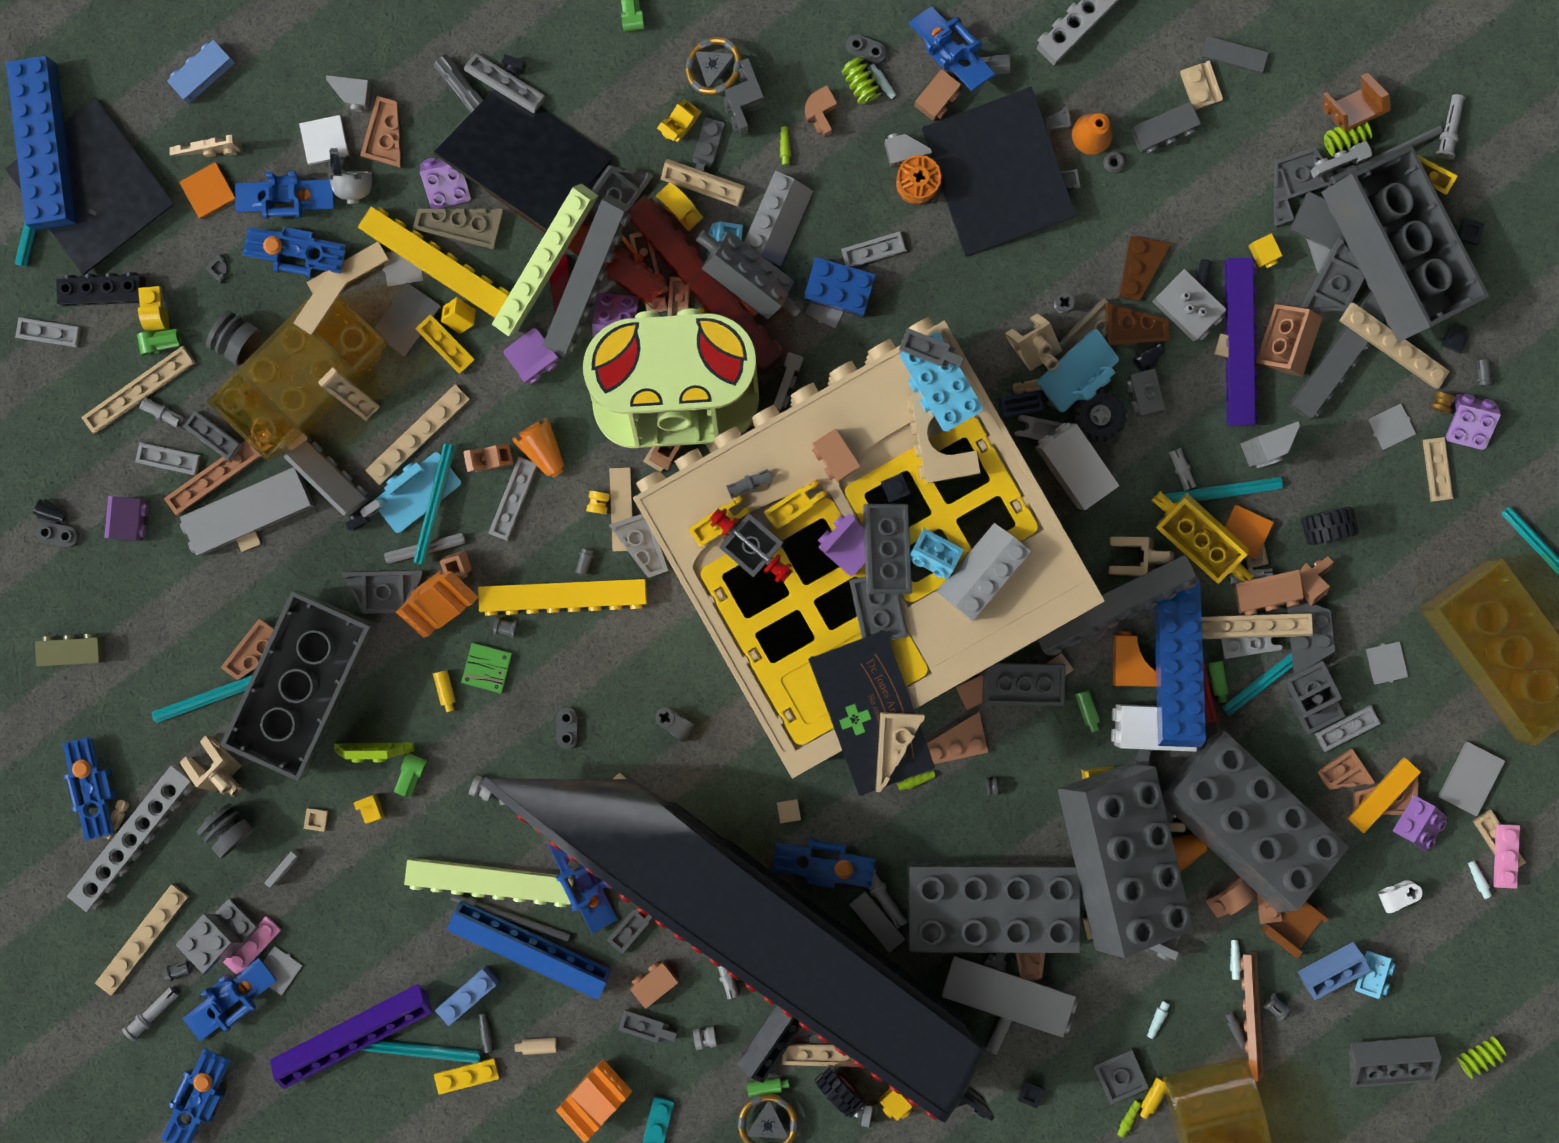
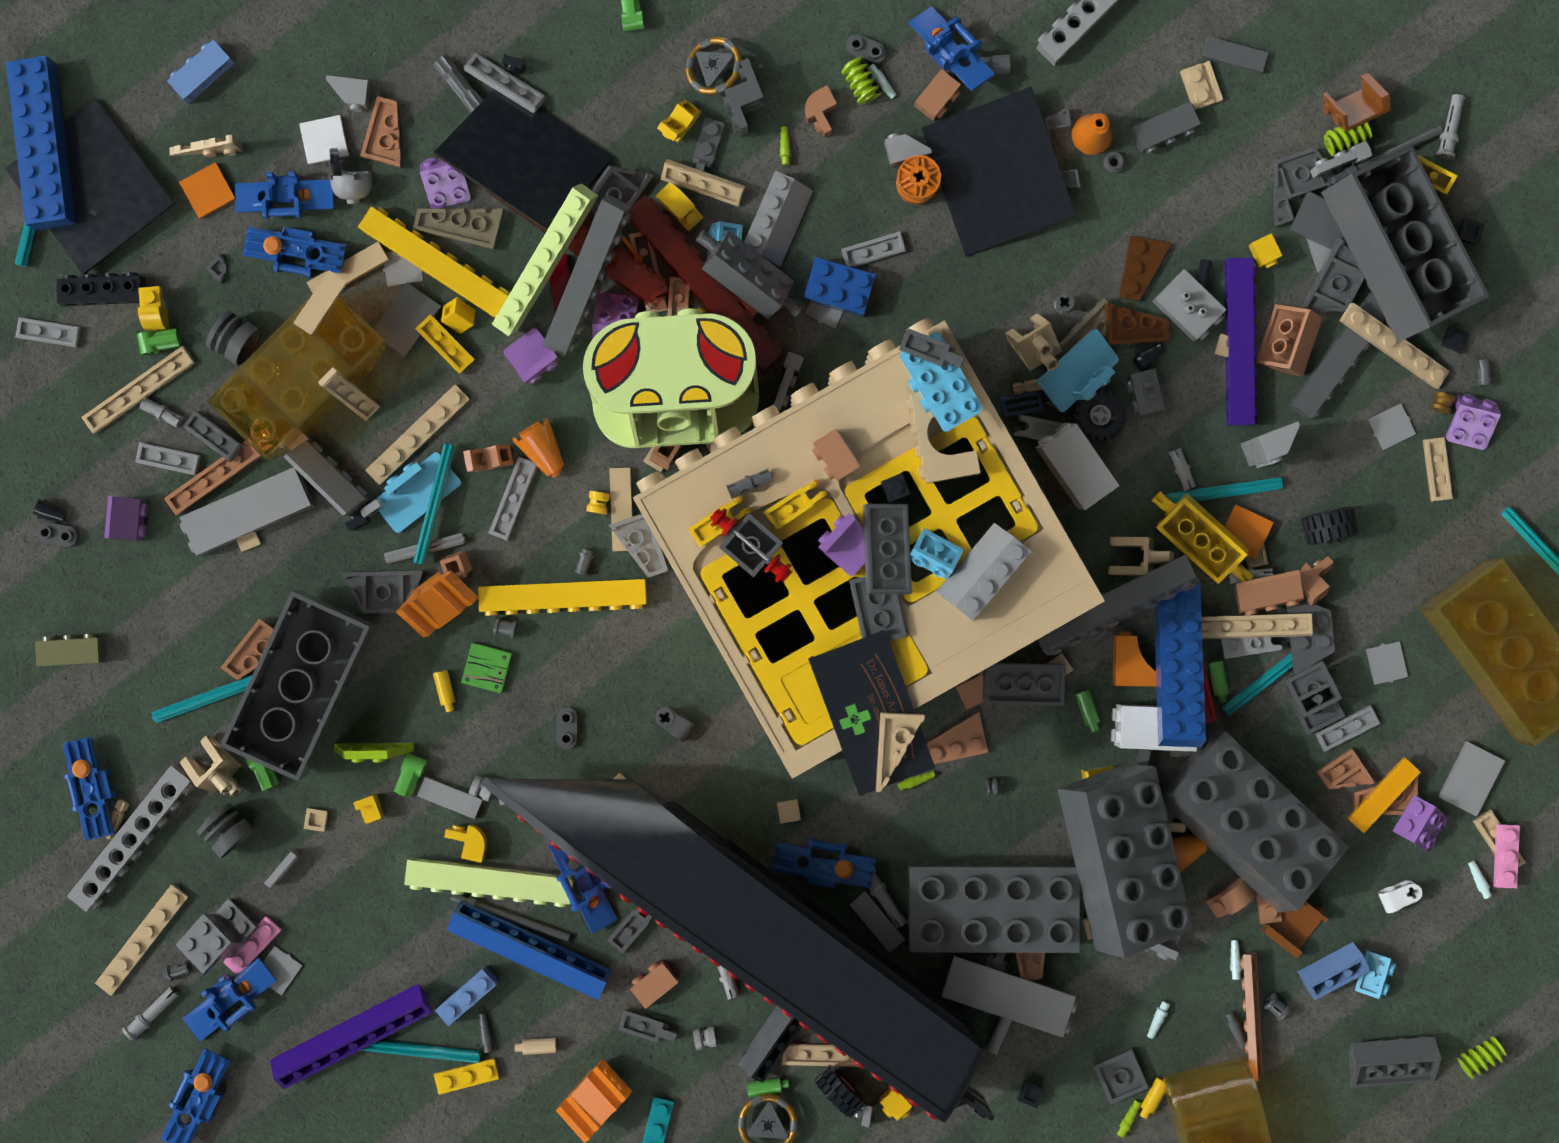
none -> bright green piece [246,758,280,791]
none -> light grey tile [417,776,483,819]
none -> yellow brick [444,823,487,863]

